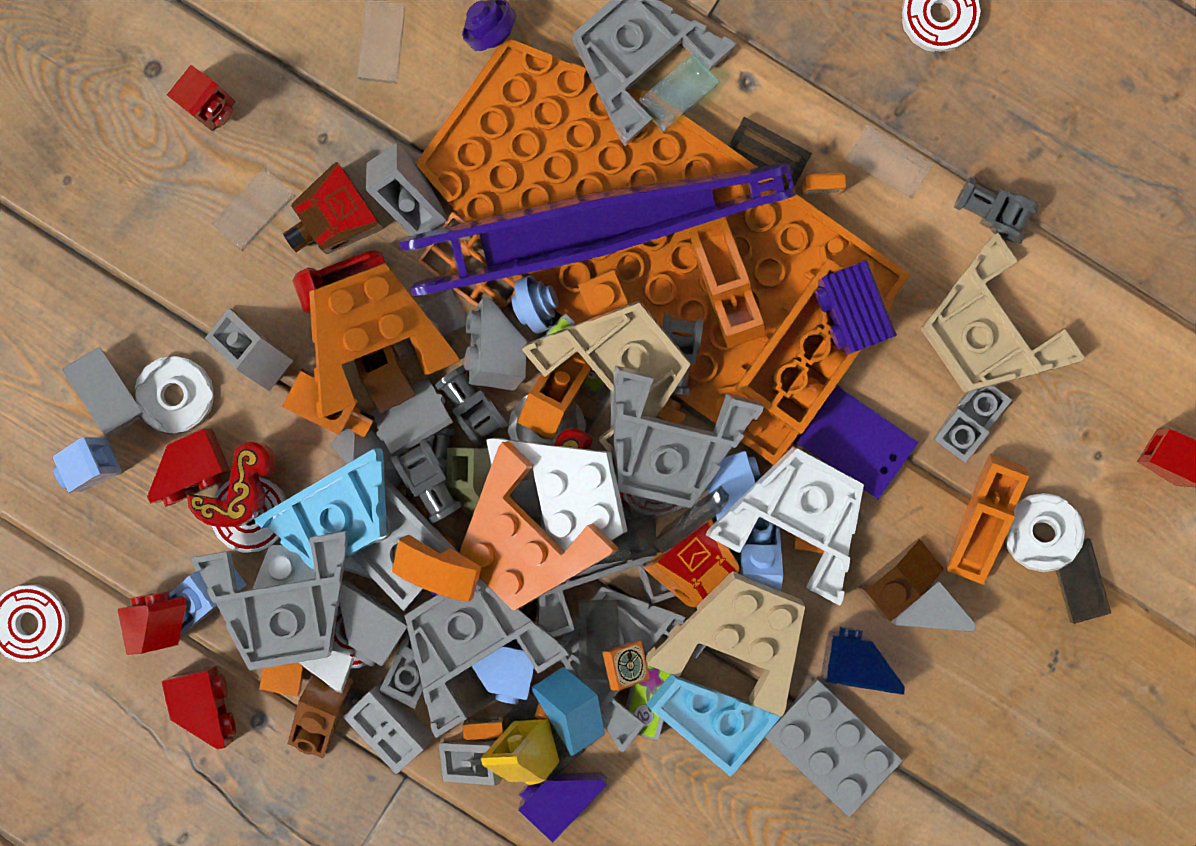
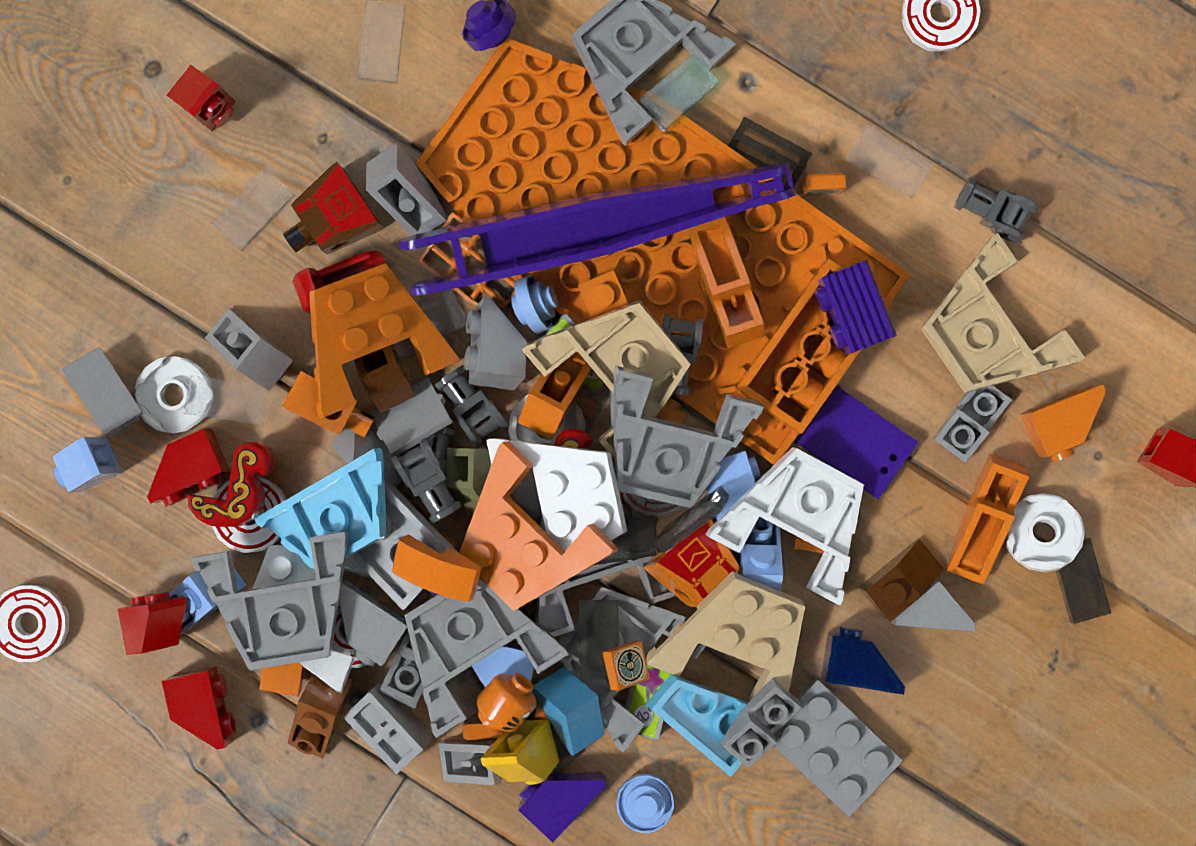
none -> clear tile [184,375,268,425]
none -> orange head [477,673,536,733]
none -> light blue plate [616,773,674,833]
none -> light grey slope [721,678,802,768]
none -> orange slope [1020,384,1106,462]

